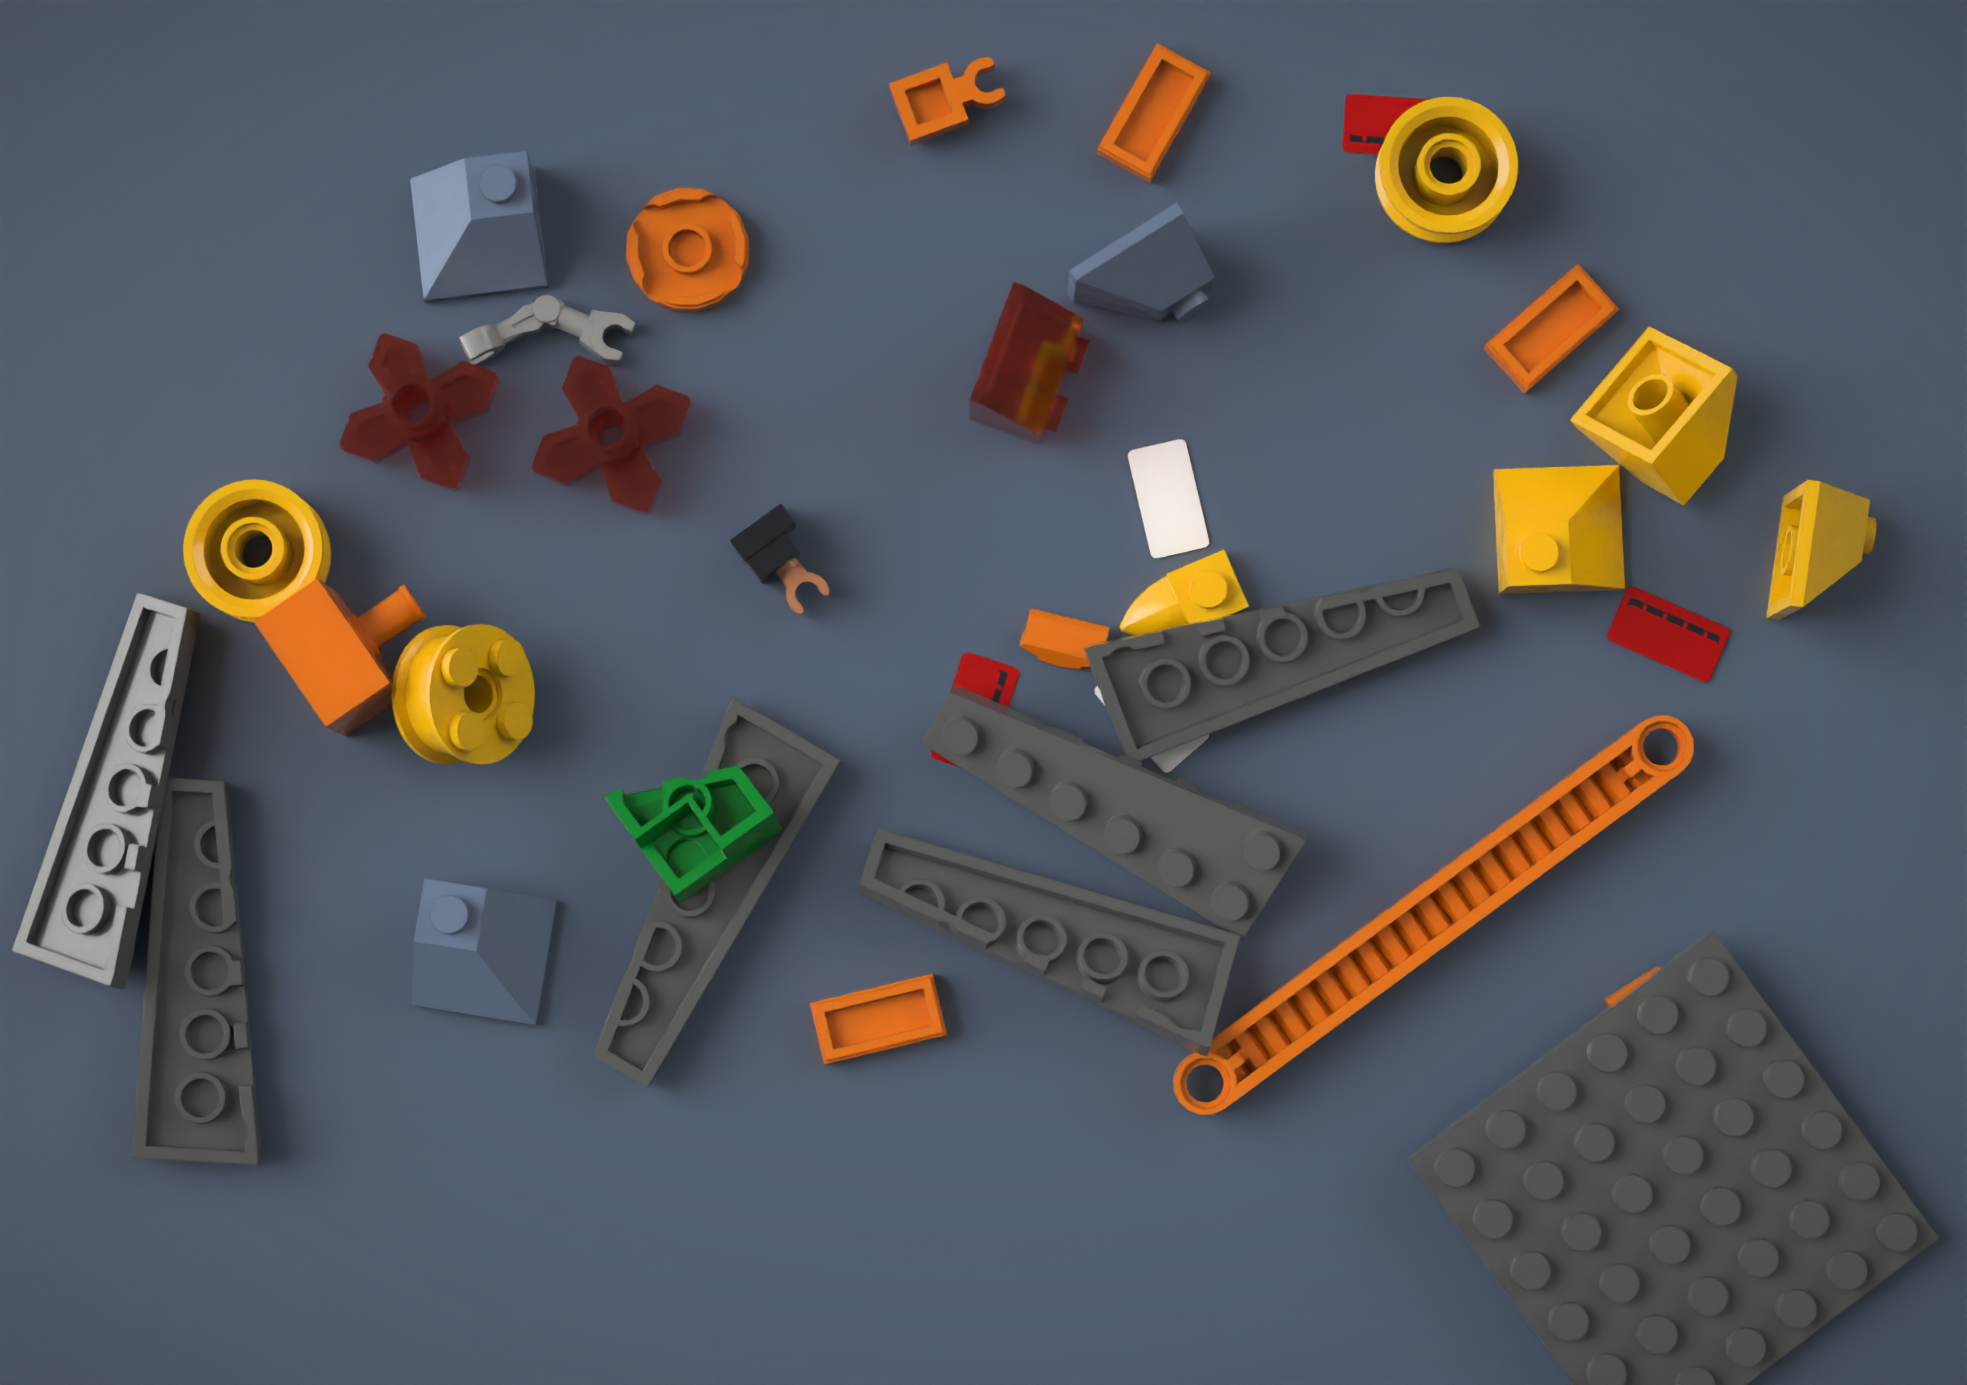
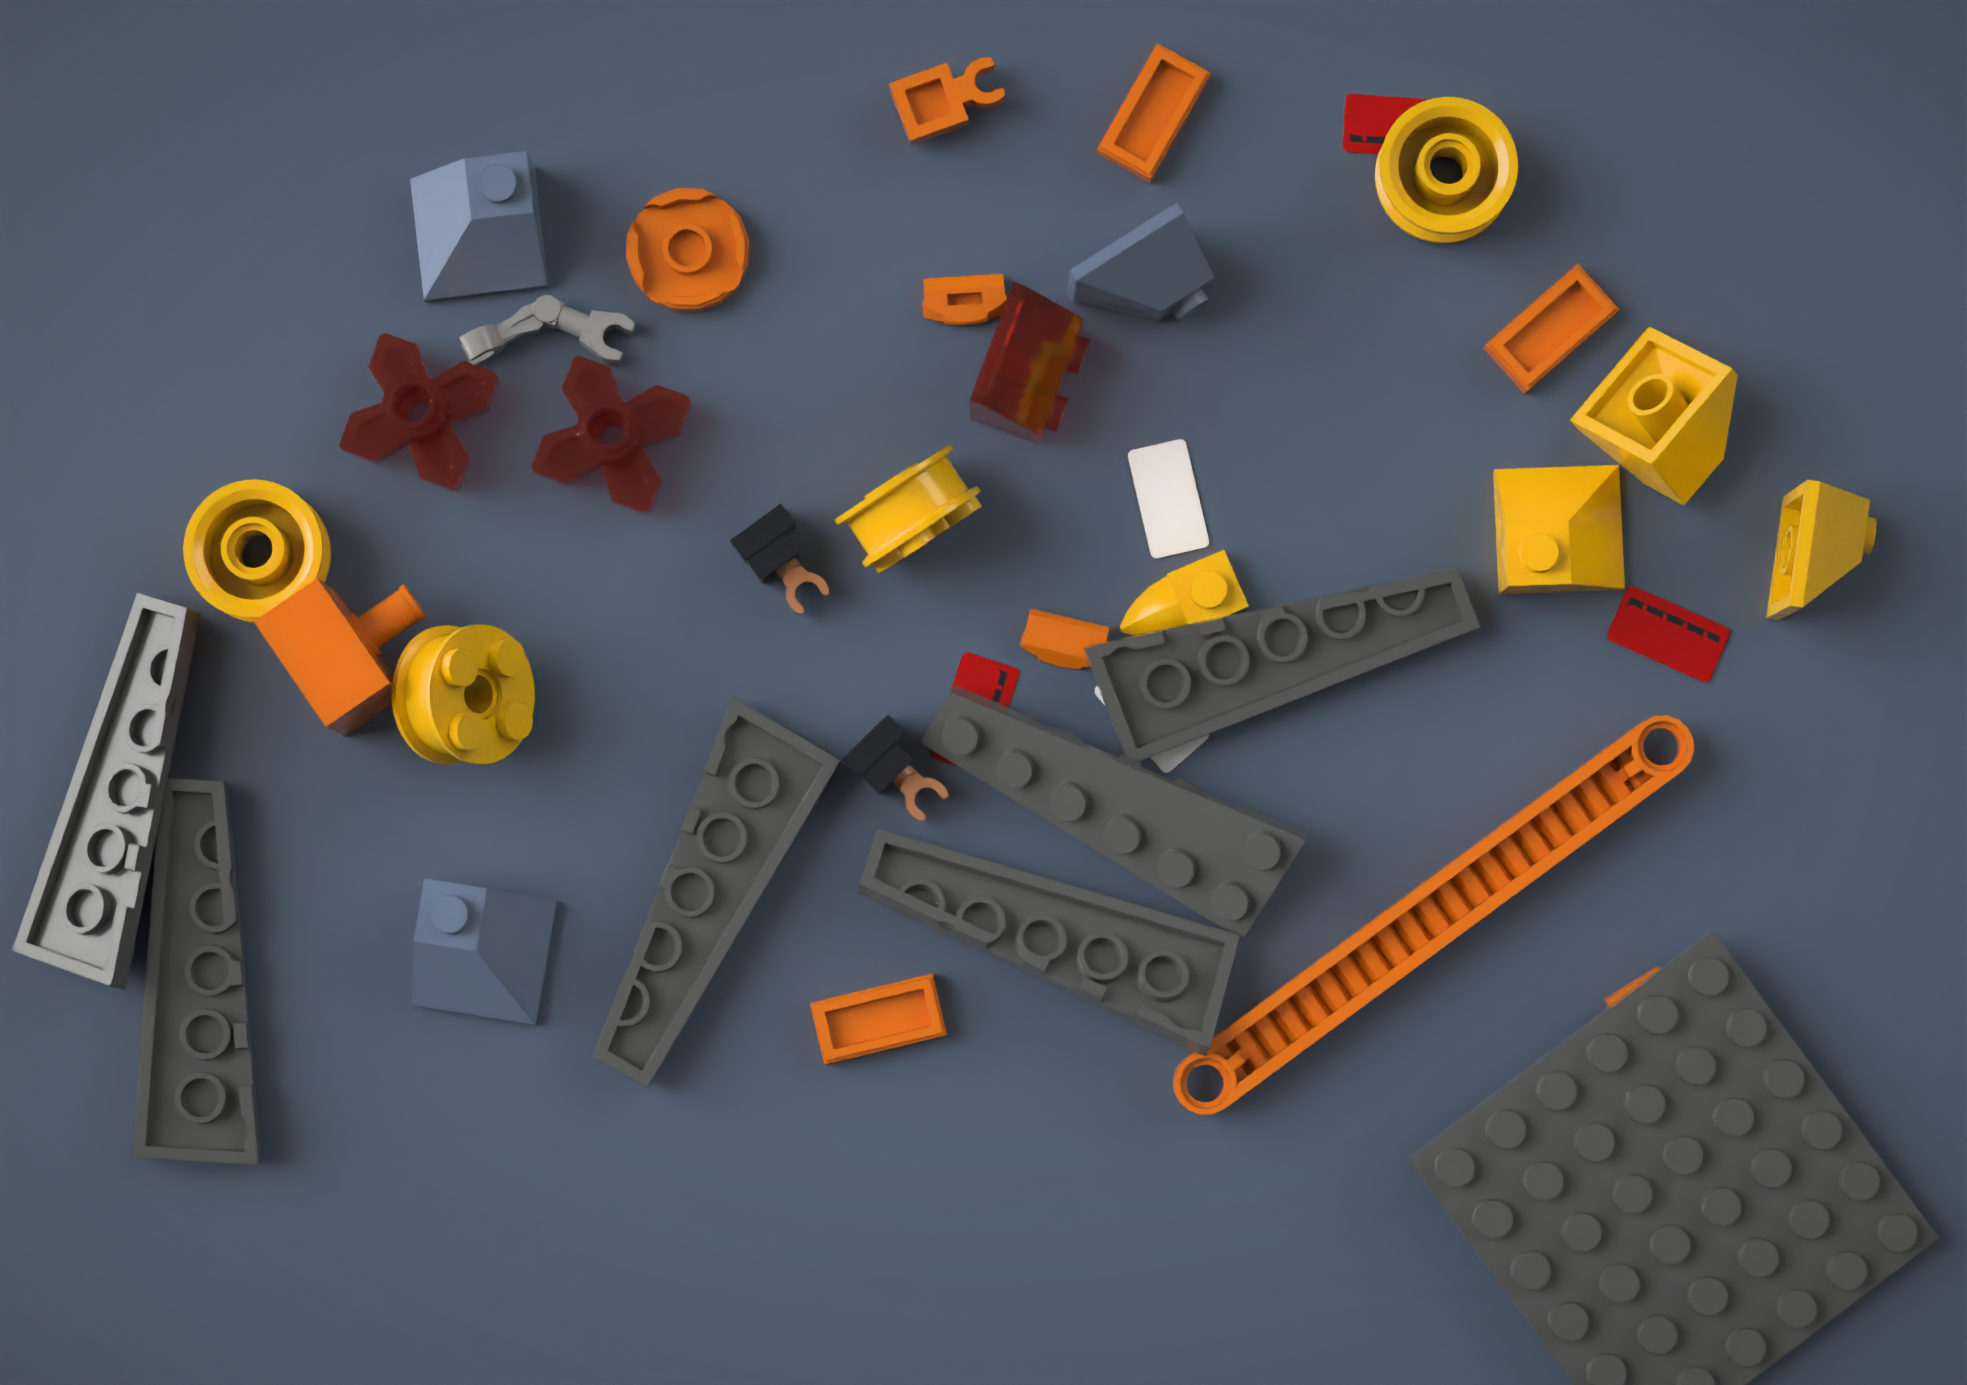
green slope [604,766,783,904] -> none
none -> yellow wheel [834,444,982,574]
none -> black piece [842,715,948,821]
none -> orange piece [922,274,1008,325]

